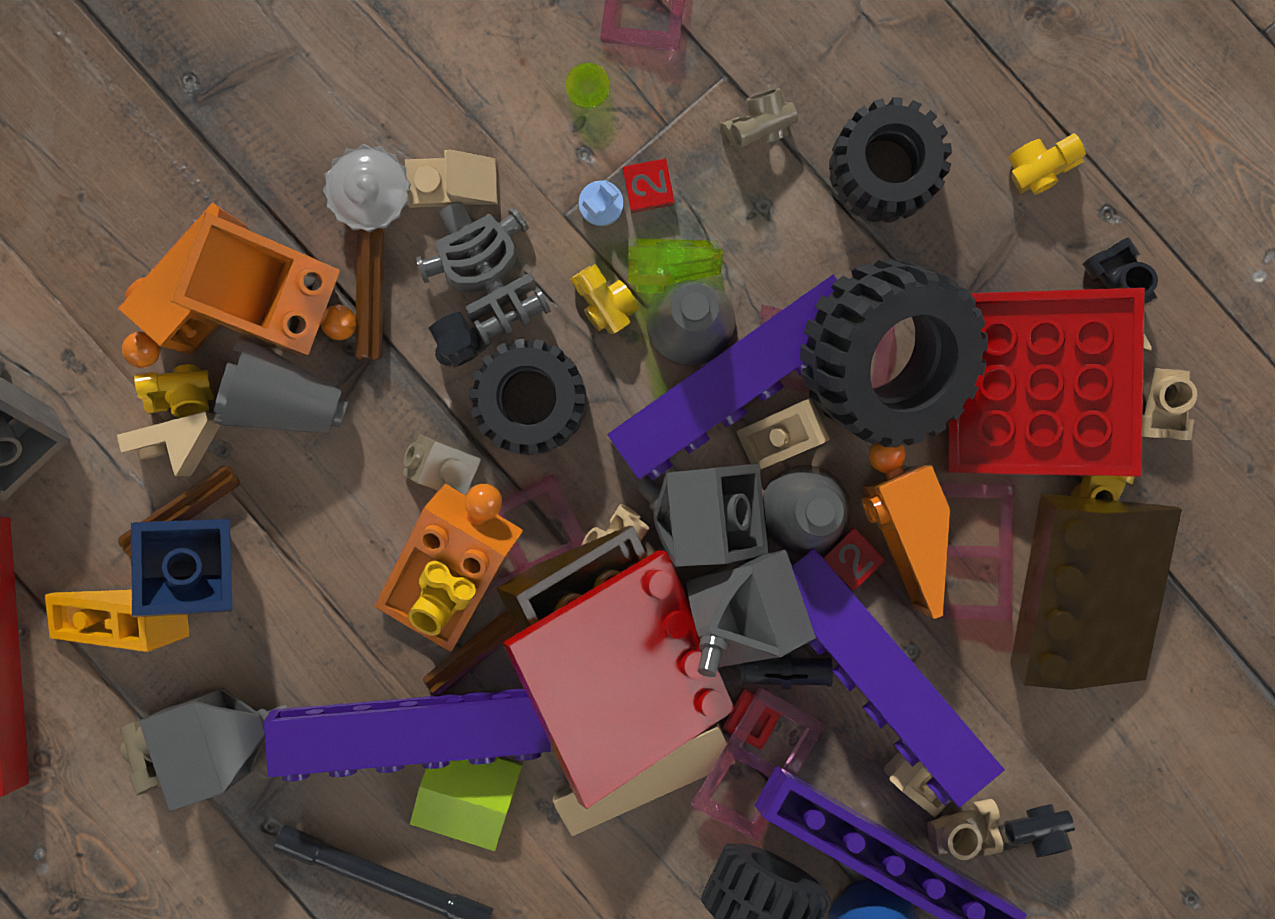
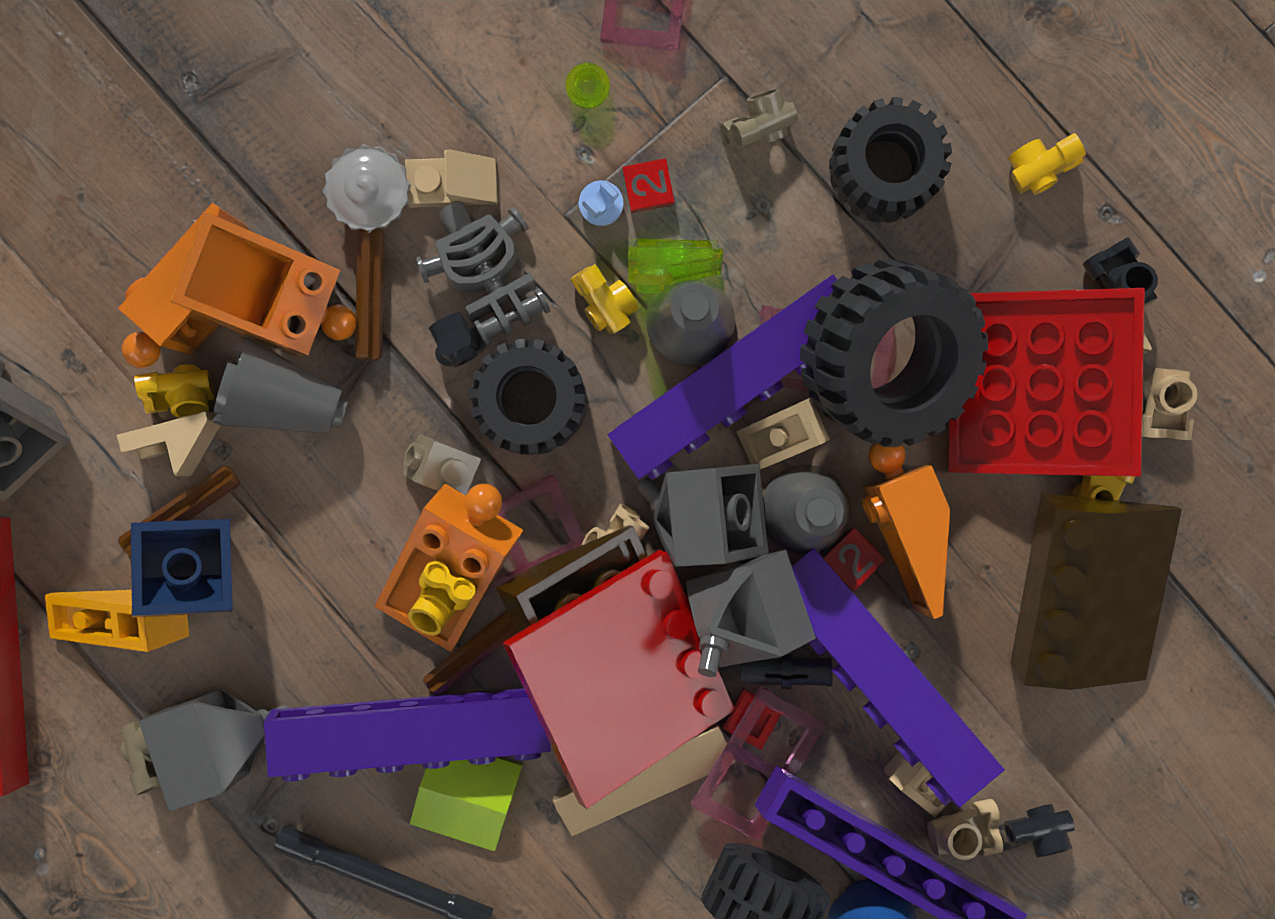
clear pink window [938,483,1014,622] -> none

